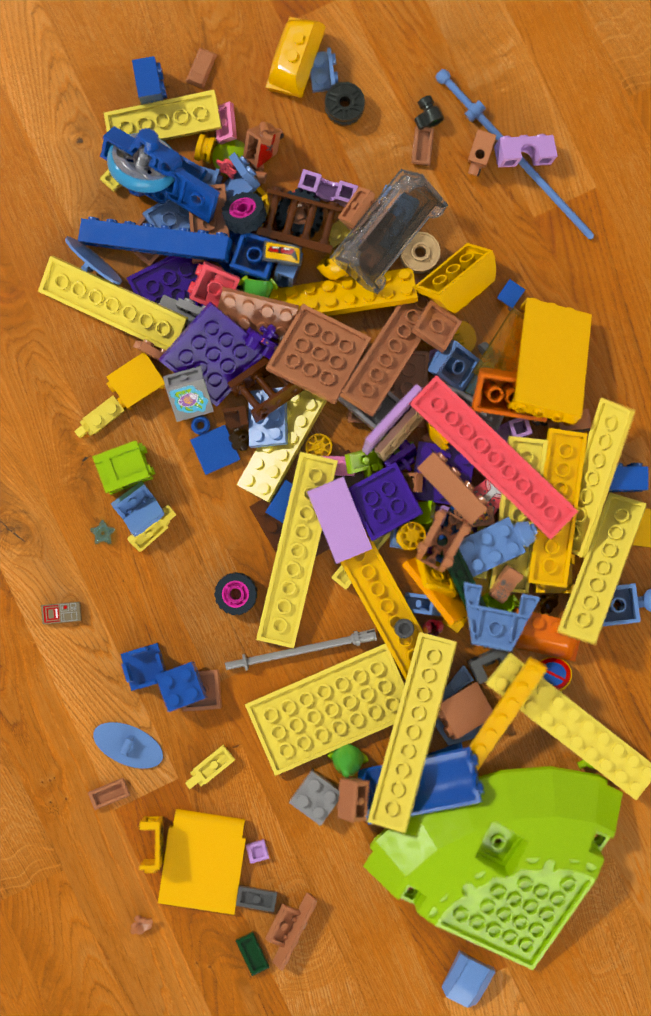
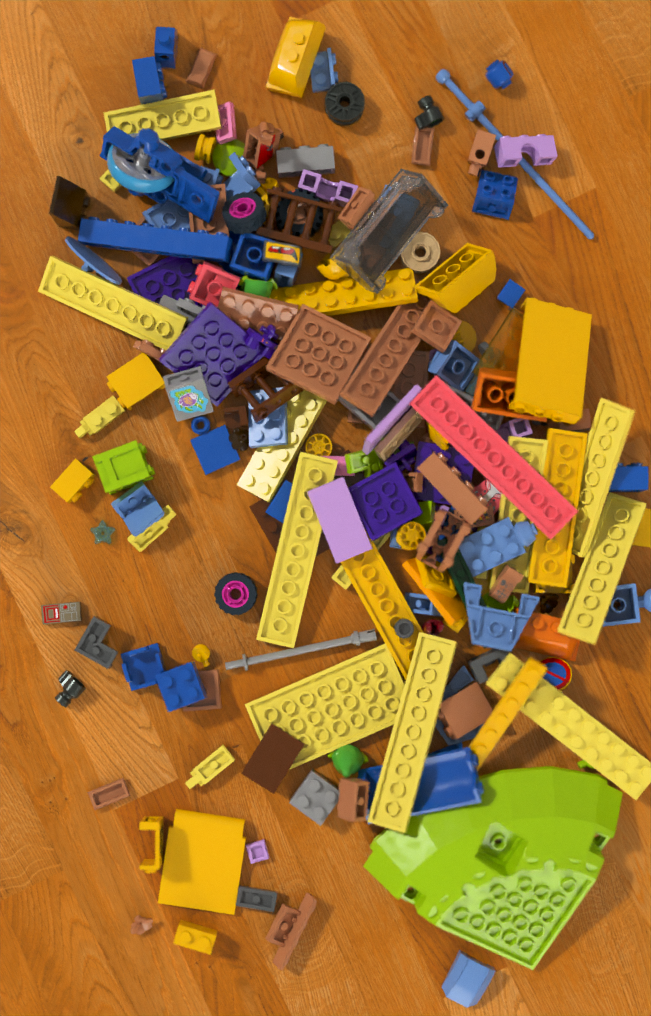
medium blue shield [93,722,163,769] -> none
coral plate [216,159,237,179] -> none
dark green tile [235,931,270,976] -> none
none -> dark brown slope [49,176,91,231]
none -> yellow brick [50,458,95,503]
none -> pearl dark grey piece [55,670,86,708]
none -> dark grey panel [75,616,118,669]
none -> blue torso [154,27,178,69]
none -> yellow brick [173,920,218,955]
none -> yellow piece [192,644,210,667]
none -> reddish brown tile [241,723,305,794]
none -> yellow piece [260,177,278,194]
none -> light grey brick [276,144,335,178]
none -> blue bracket [472,170,518,220]
none -> blue head [485,59,514,89]

